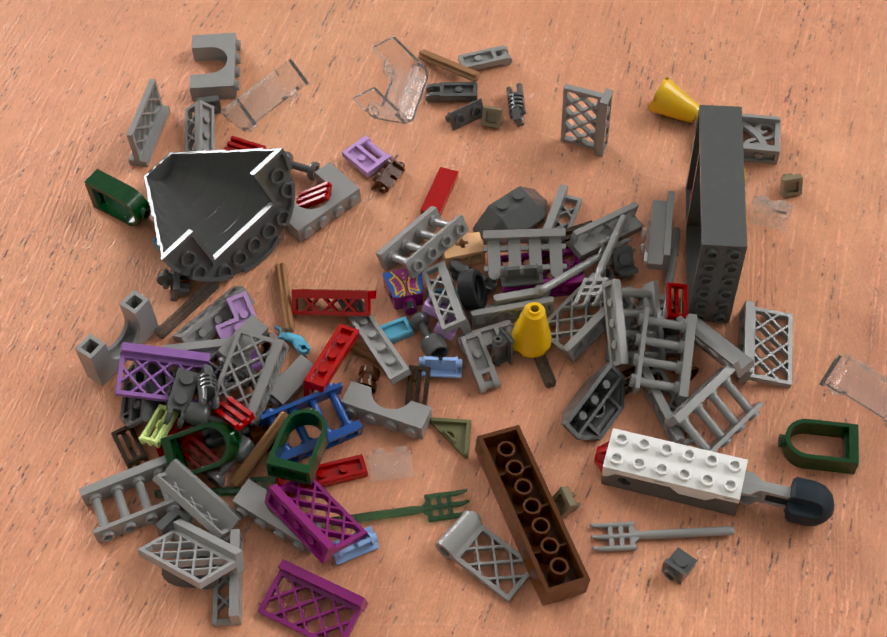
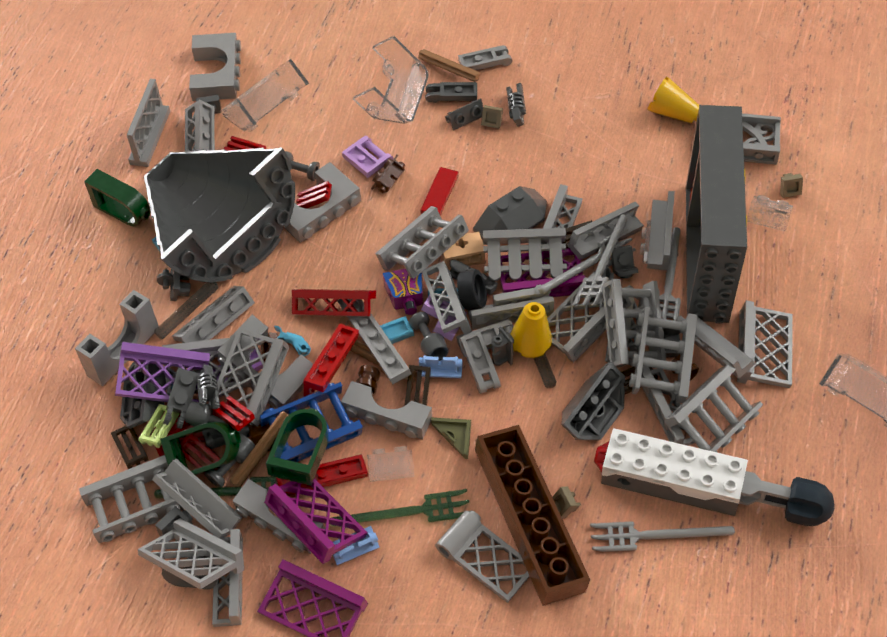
lavender plate [215,291,257,339] -> none
medium nougat axle [275,263,295,333] -> none
dark grey hinge [500,264,544,287] -> none
light grey fence [561,84,613,157] -> none
dark grey bracket [661,547,697,584] -> none
red tile [665,282,688,321] -> none
dark green window [778,419,859,474] -> none

